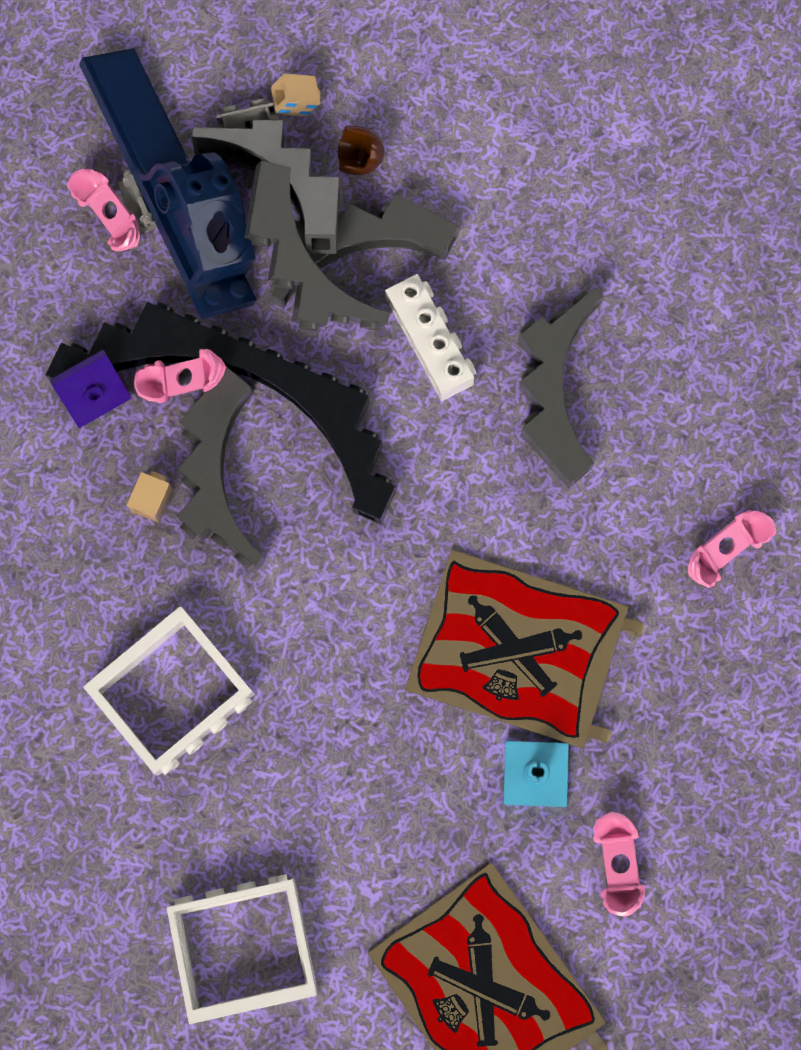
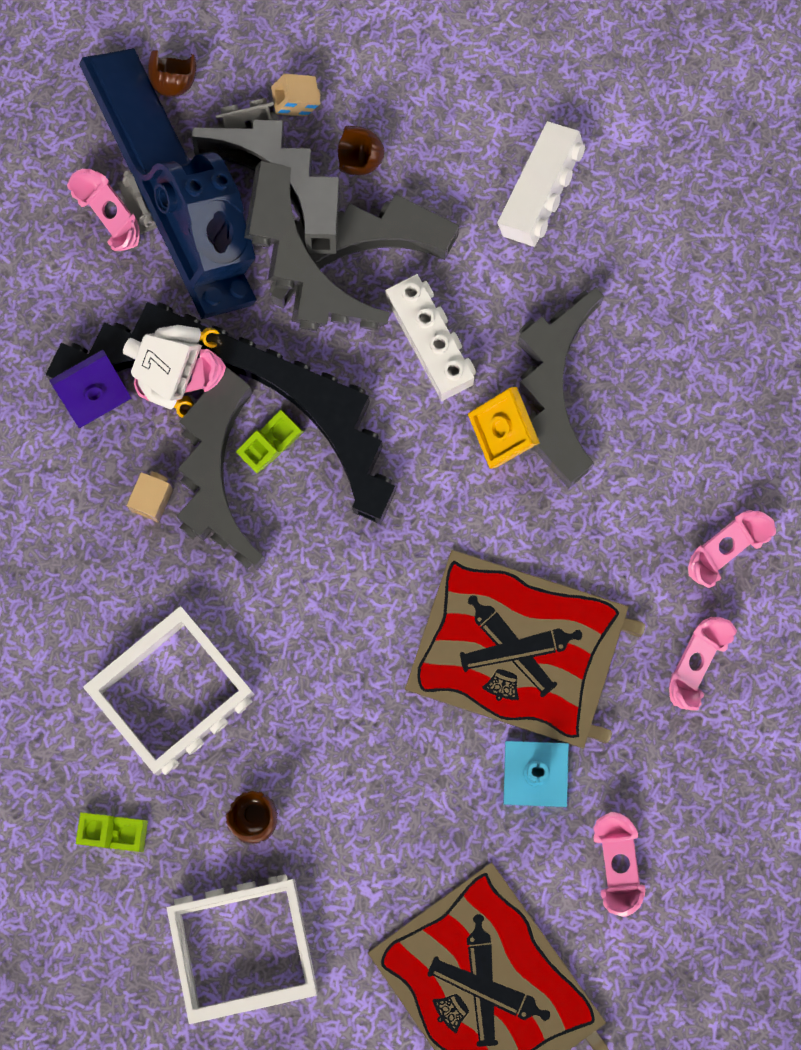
none -> lime slope [75,812,148,853]
none -> white torso [123,325,219,418]
none -> reddish brown hair [148,50,197,97]
none -> reddish brown hair [226,791,278,844]
none -> lime slope [236,410,304,474]
none -> yellow plate [468,387,540,469]
none -> white brick [497,121,585,247]
none -> bright pink piece [669,617,737,710]

